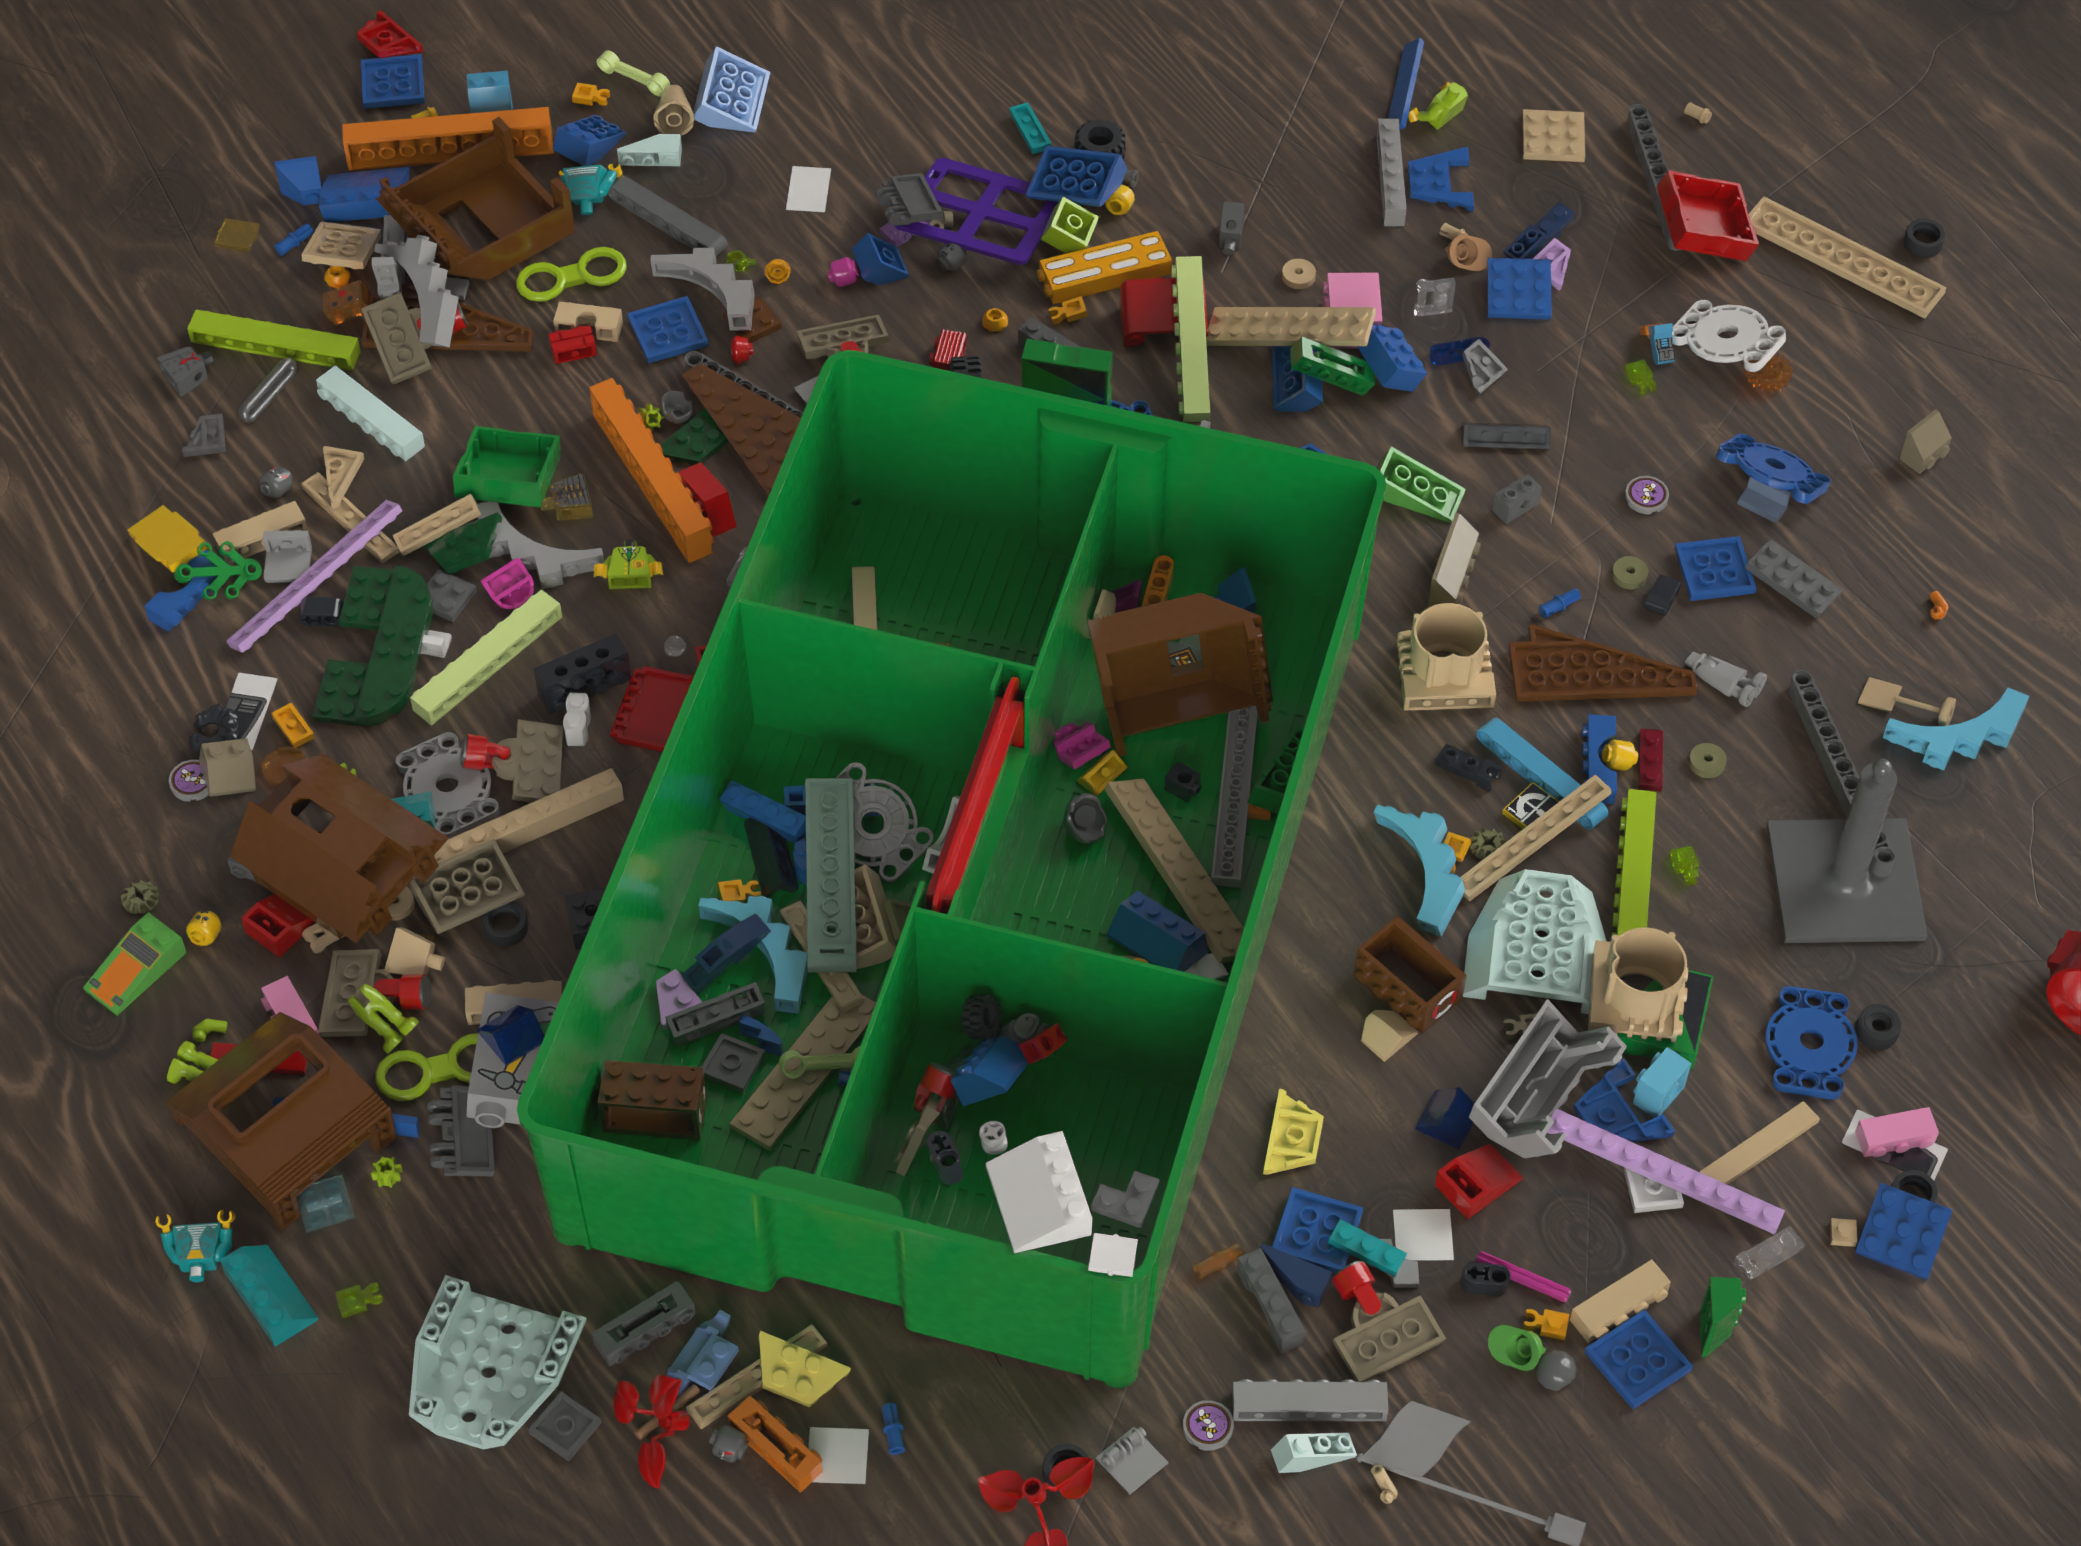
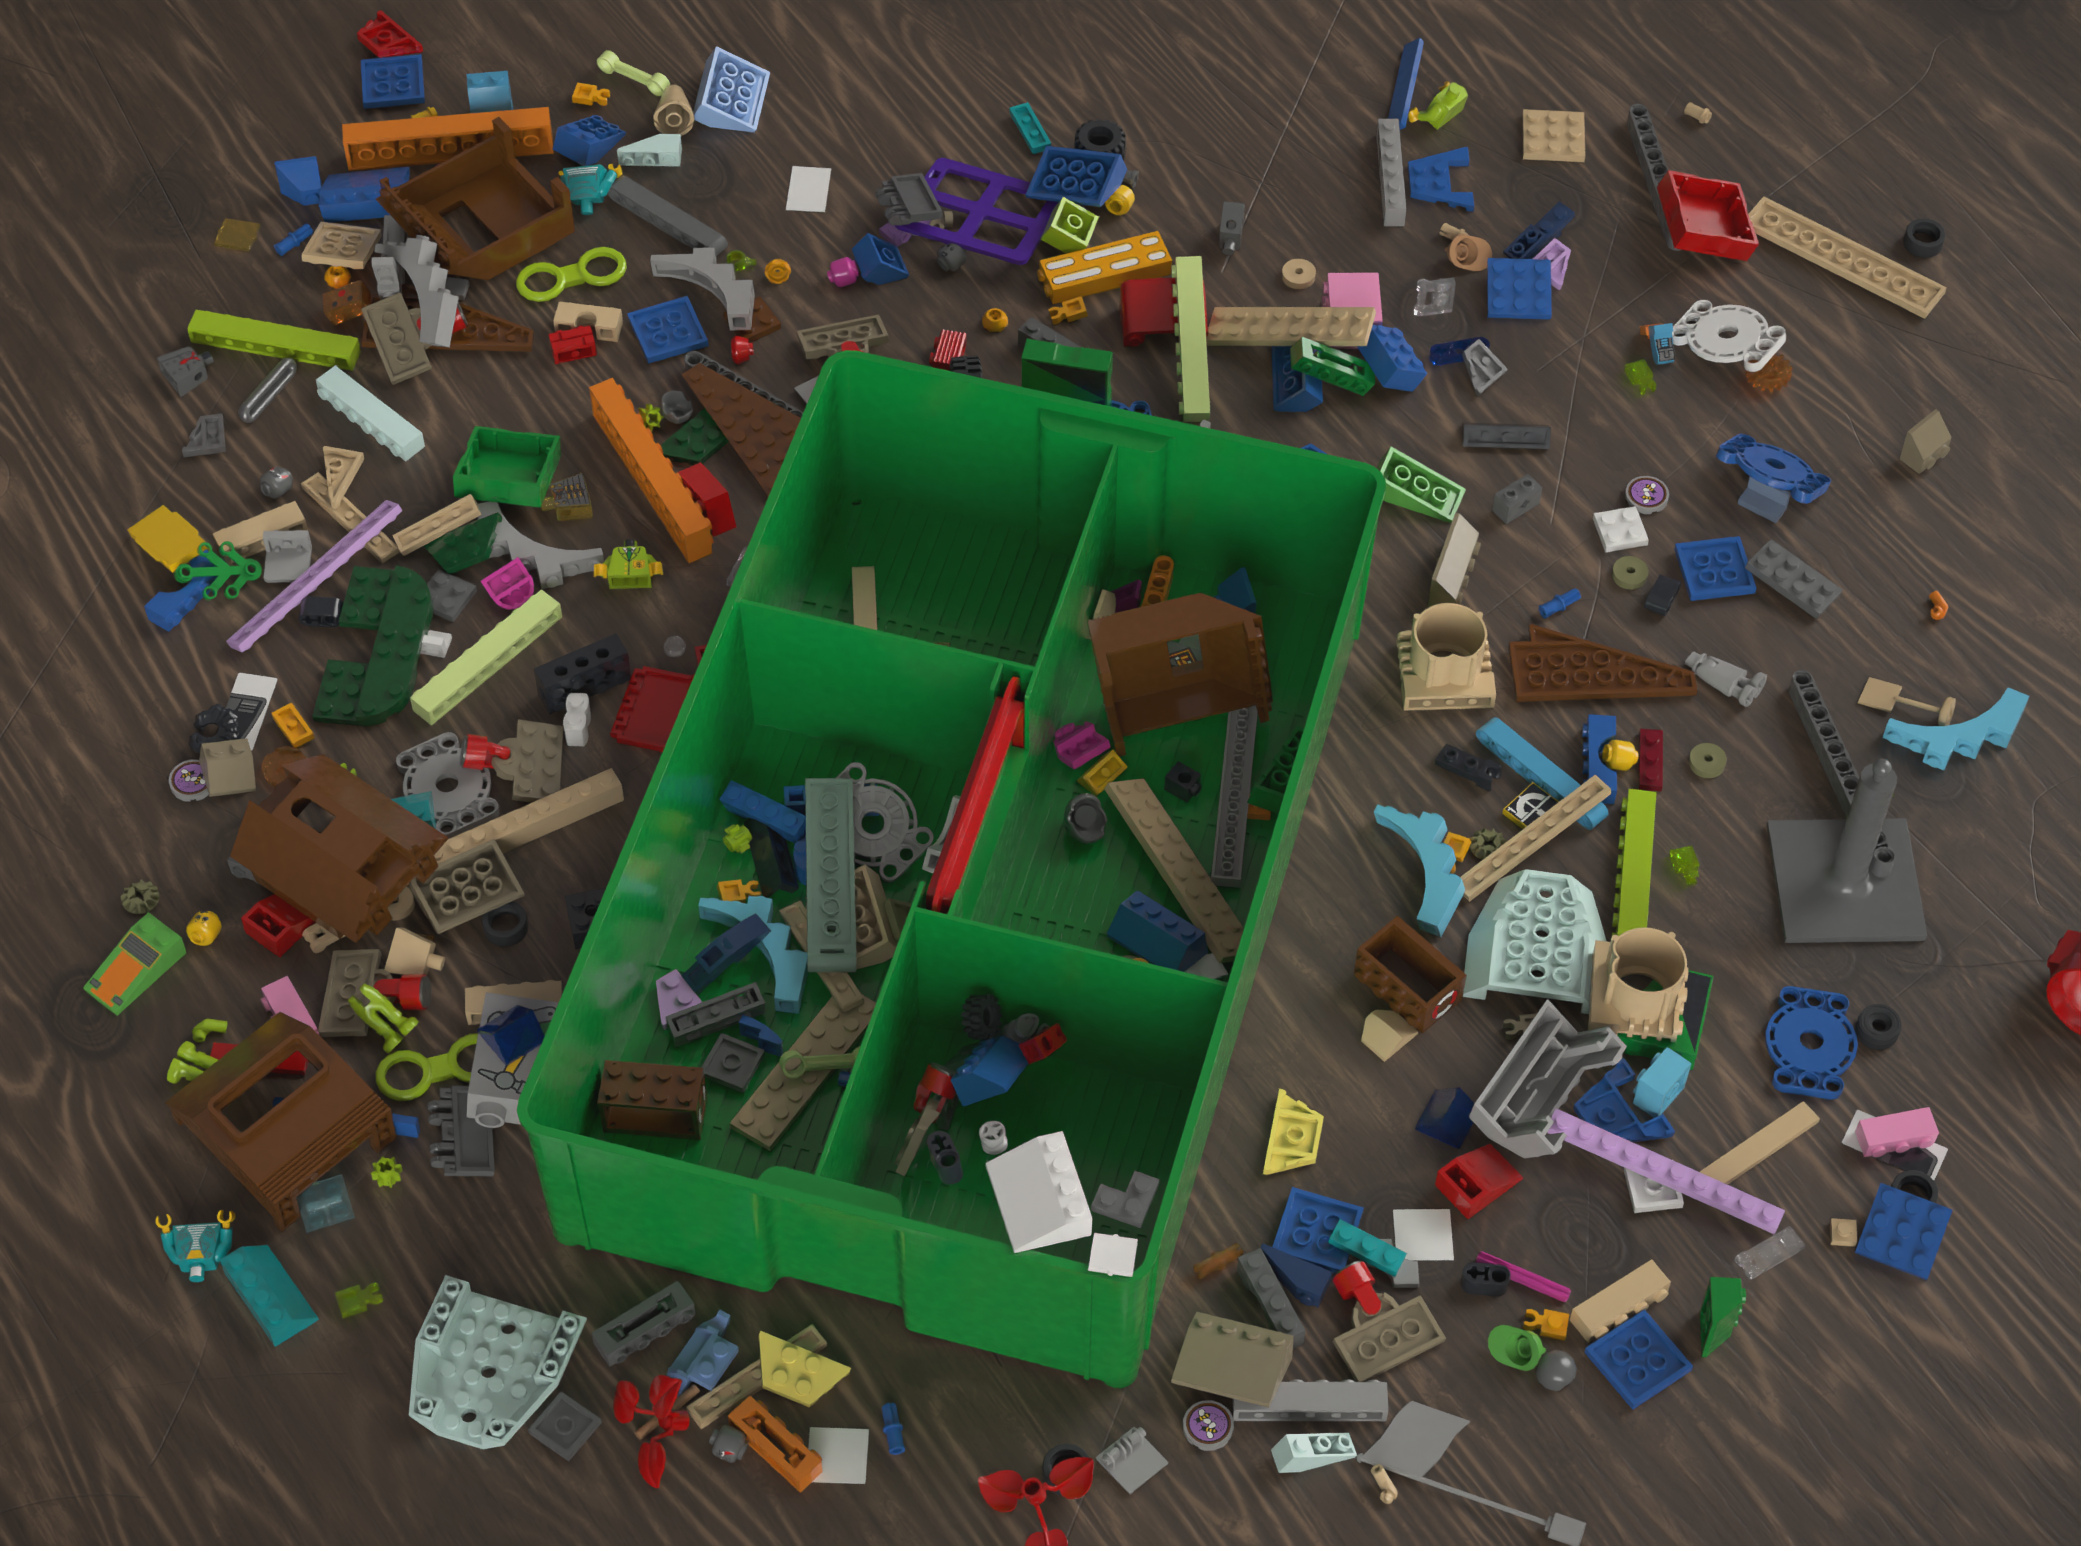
none -> lime gear [723,824,752,853]
none -> dark tan slope [1171,1312,1294,1408]
none -> white plate [1593,506,1649,553]

